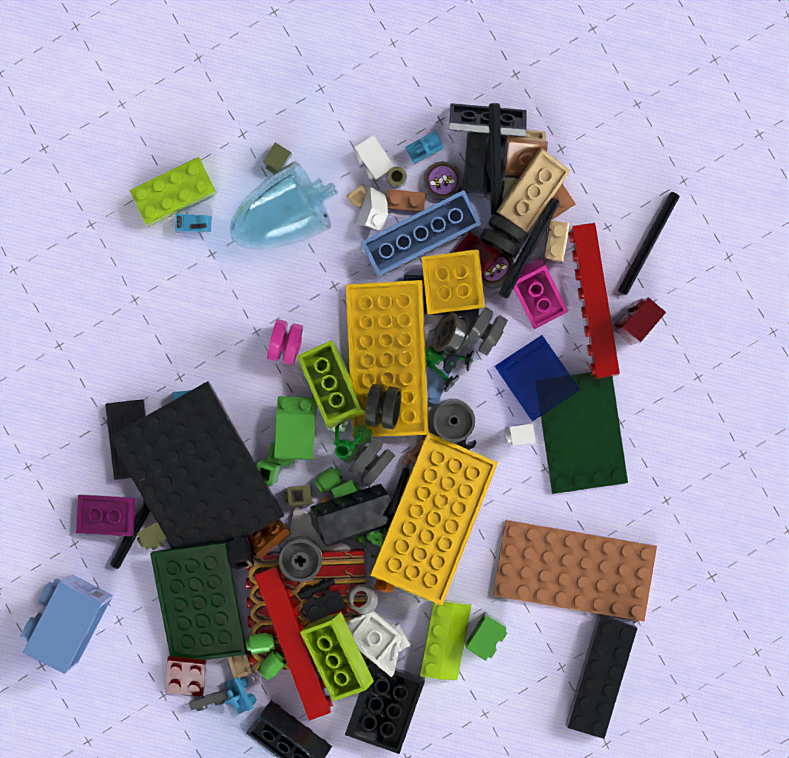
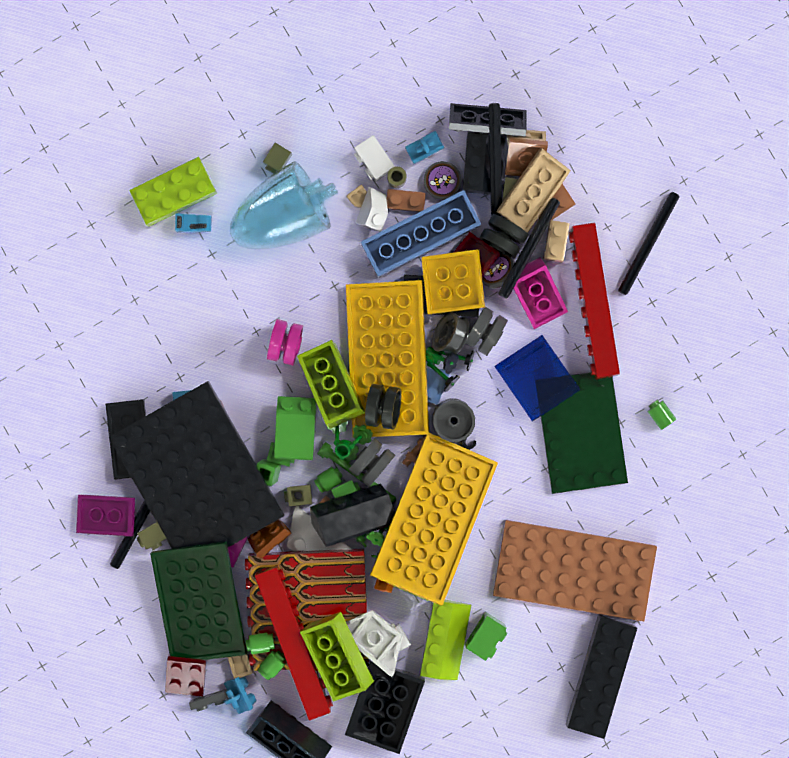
medium blue brick [20,574,113,674] -> none
black brick [227,537,254,570] -> none
dark grey wheel [279,536,323,582] -> none
black plate [297,577,346,623] -> none
light grey piece [348,584,378,615] -> none
black bar [388,468,410,516] -> none
white brick [505,423,536,446] -> none
dark red brick [614,297,666,345] -> none
none -> bright green piece [317,442,396,503]
none -> bright green brick [647,399,676,430]

